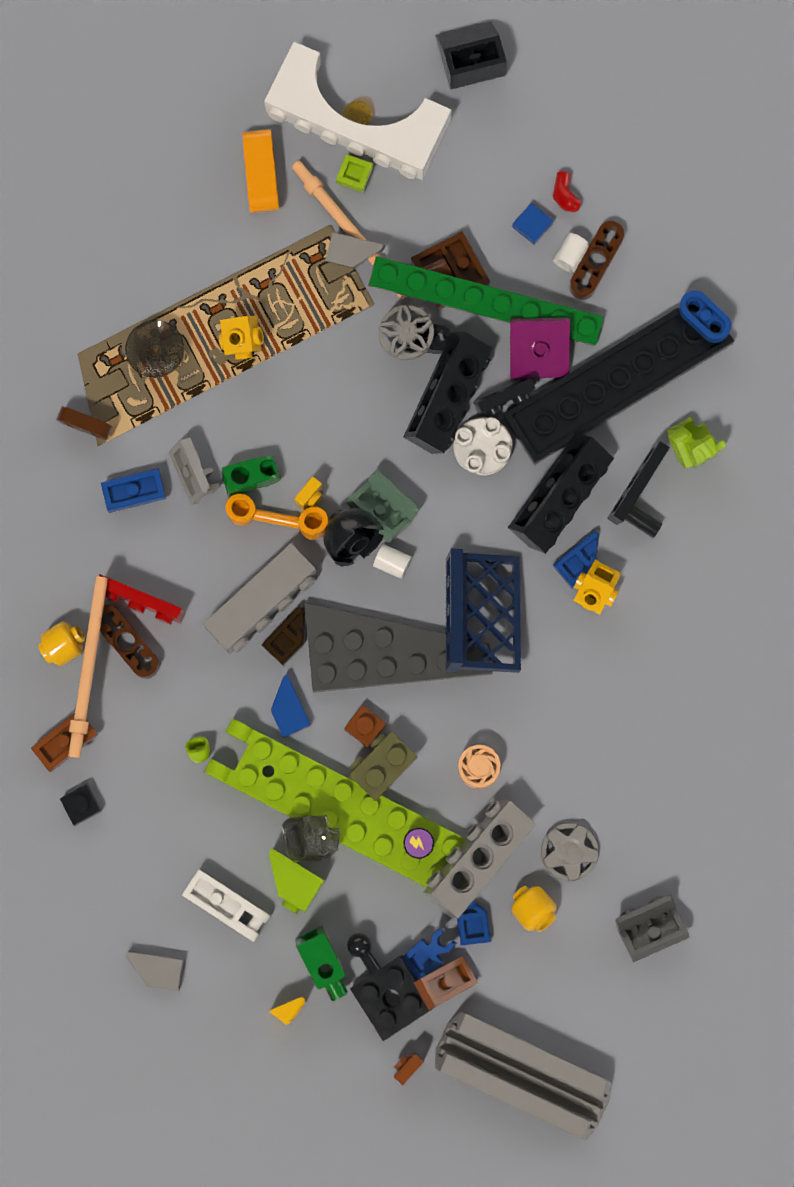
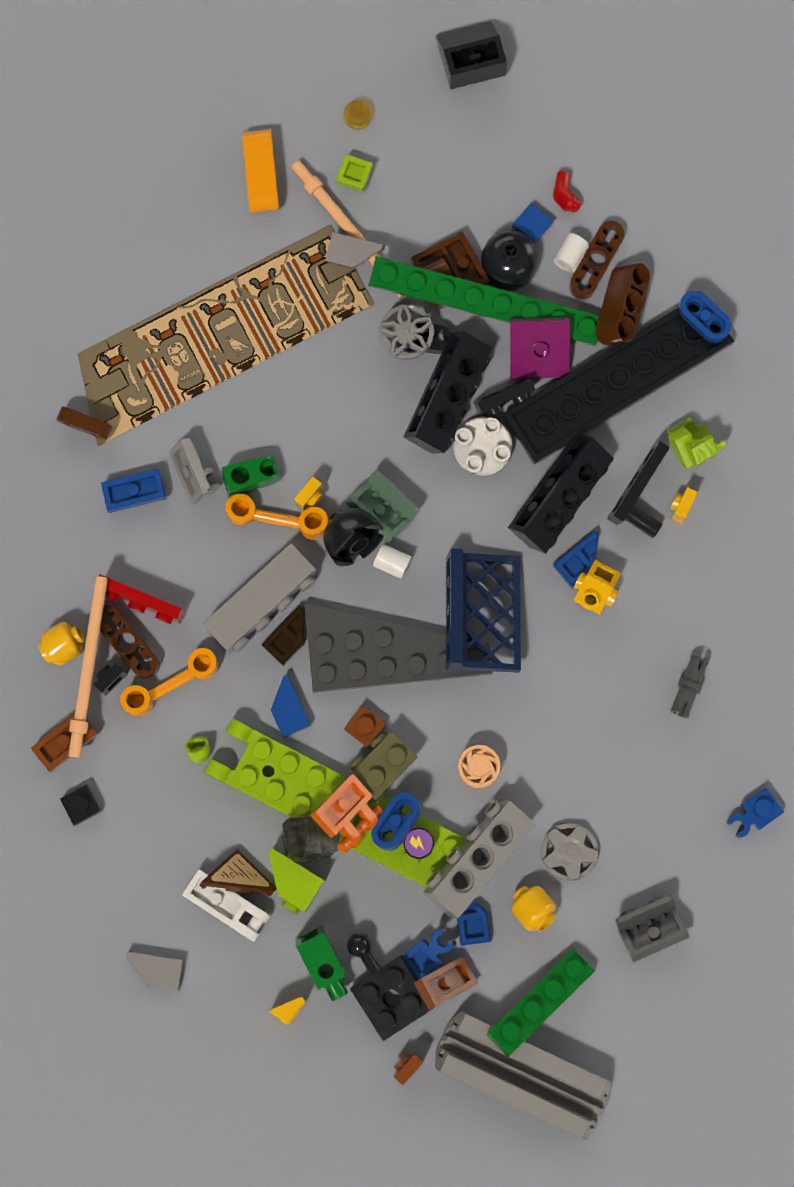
clear smoke dish [125,320,184,378] -> none
yellow brick [219,316,264,360] -> none
white arch [264,42,451,180] -> none
none -> black plate [94,663,127,696]
none -> light orange piece [120,648,218,717]
none -> tile [199,850,277,896]
none -> orange plate [310,773,384,854]
none -> blue plate [371,793,421,851]
none -> black cylinder [481,230,539,291]
none -> green plate [486,949,595,1058]
none -> reddish brown beam [596,263,650,345]
none -> yellow plate [670,487,698,524]
none -> dark grey pin [670,655,709,718]
none -> blue plate [726,787,784,838]

